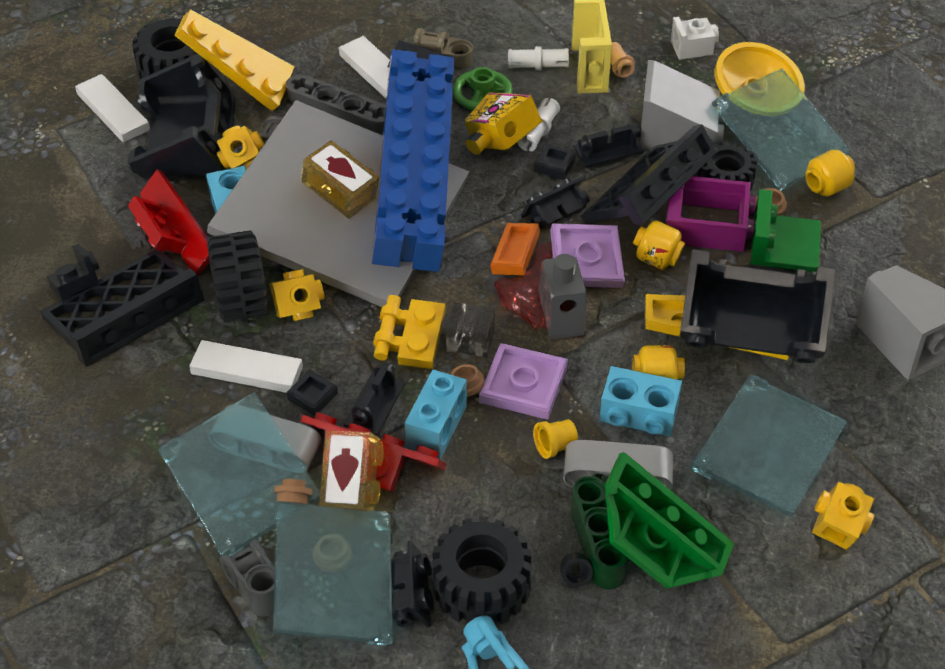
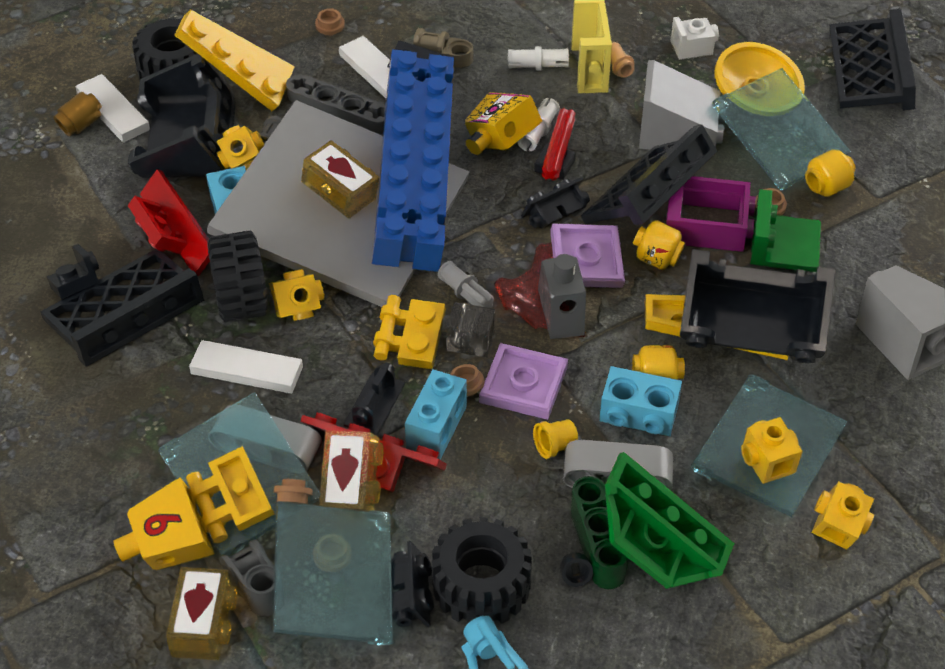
black tile [287,370,338,416] -> none
bright green piece [452,67,513,111] -> none
orange tile [490,223,540,275] -> none
black hinge [573,123,644,168] -> none
black tyre [697,141,758,191] -> none
none -> pearl gold brick [53,91,102,137]
none -> yellow torso [113,478,215,570]
none -> brick [166,567,237,660]
none -> yellow plate [186,446,275,543]
none -> medium nougat plate [315,9,345,36]
none -> light grey axle [438,261,494,312]
none -> red axle [542,108,576,181]
none -> yellow brick [741,417,803,484]
none -> black fence [829,8,916,111]

